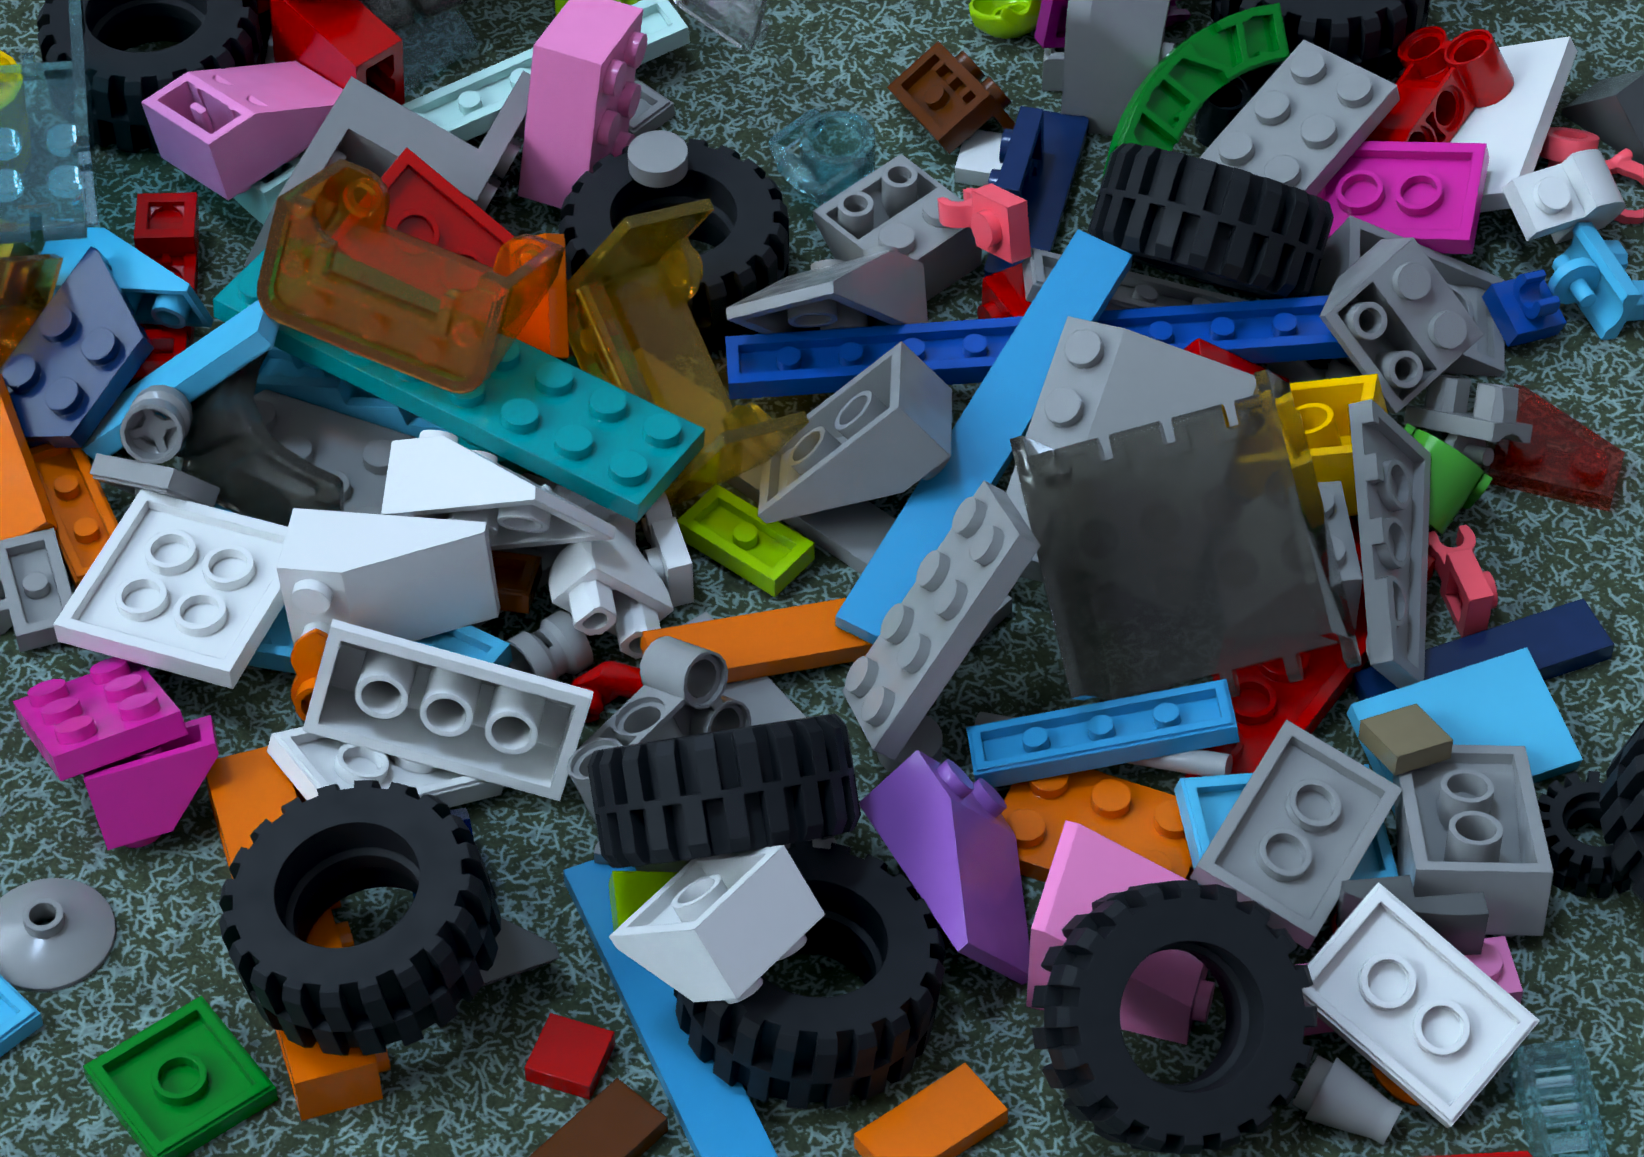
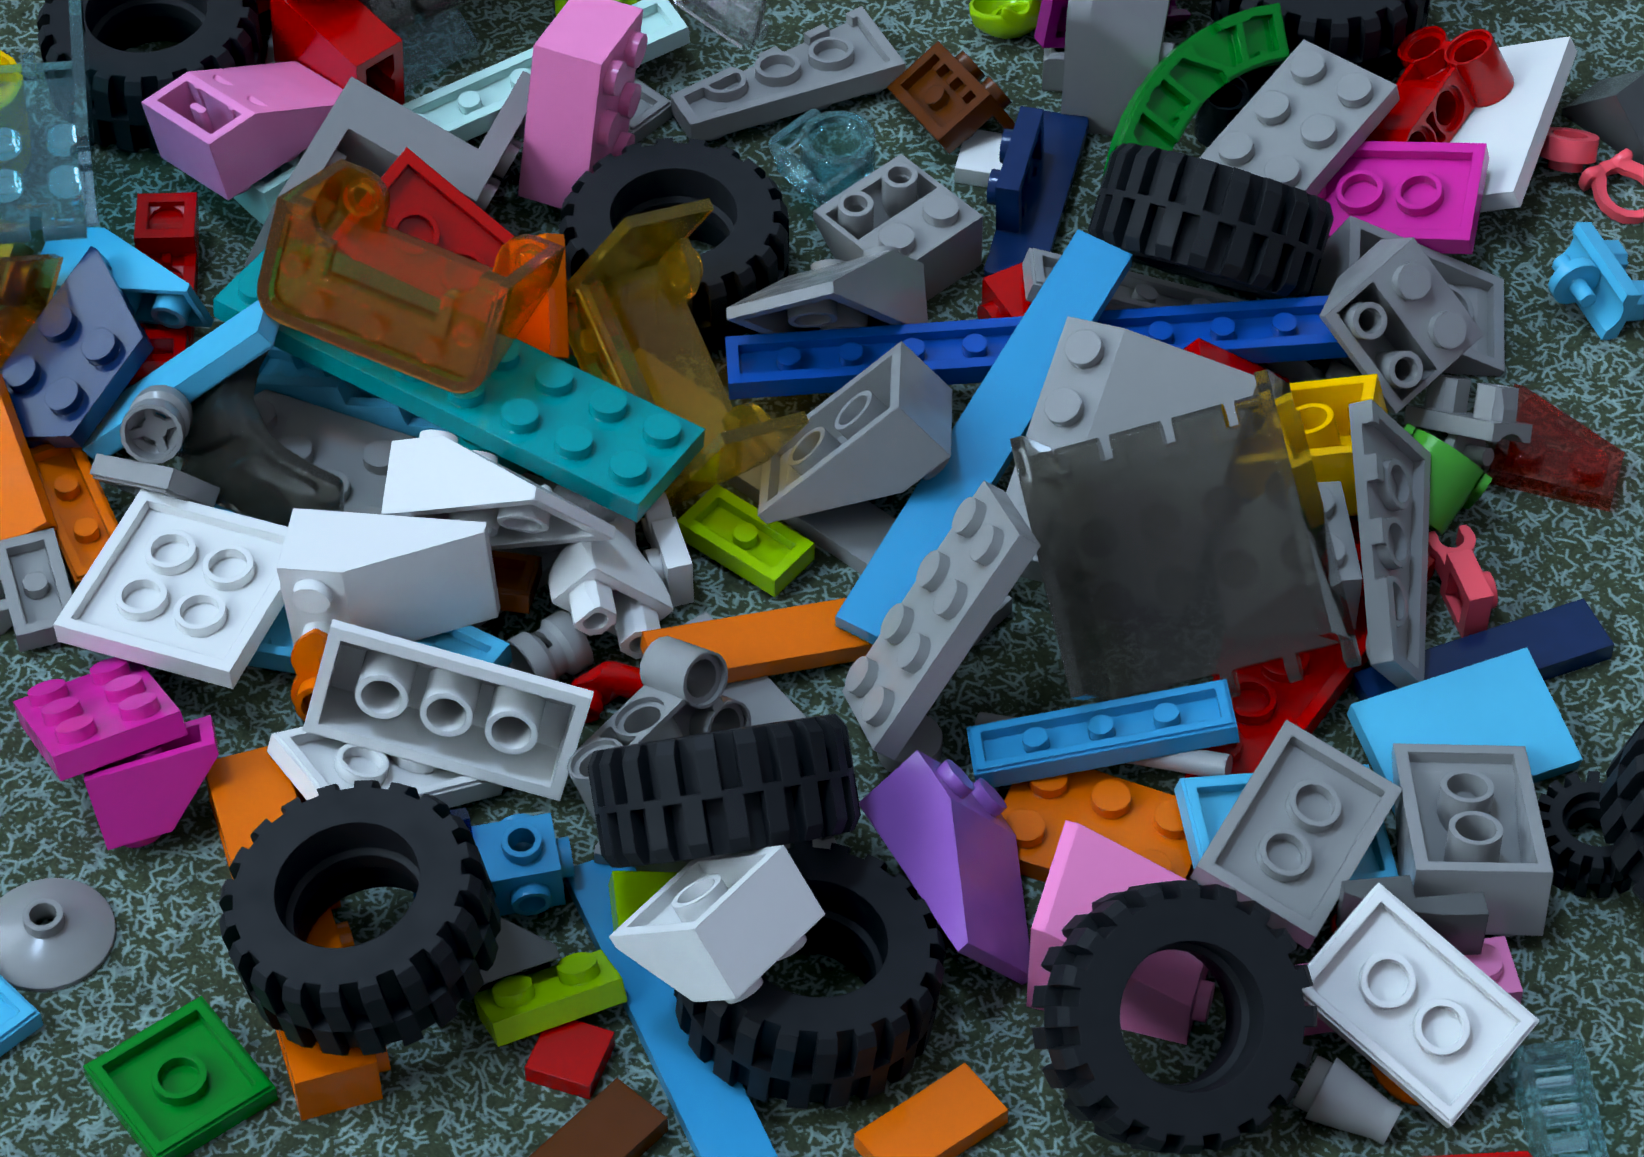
light grey tile [628,130,688,188] -> none
coral plate [937,183,1031,264] -> none
dark tan tile [1358,704,1453,776] -> none
blue tile [1482,269,1567,347] -> none
white brick [1502,149,1626,244] -> none
none -> dark azure brick [470,813,575,916]
none -> lime plate [474,949,628,1047]
none -> light grey wing [670,6,906,141]

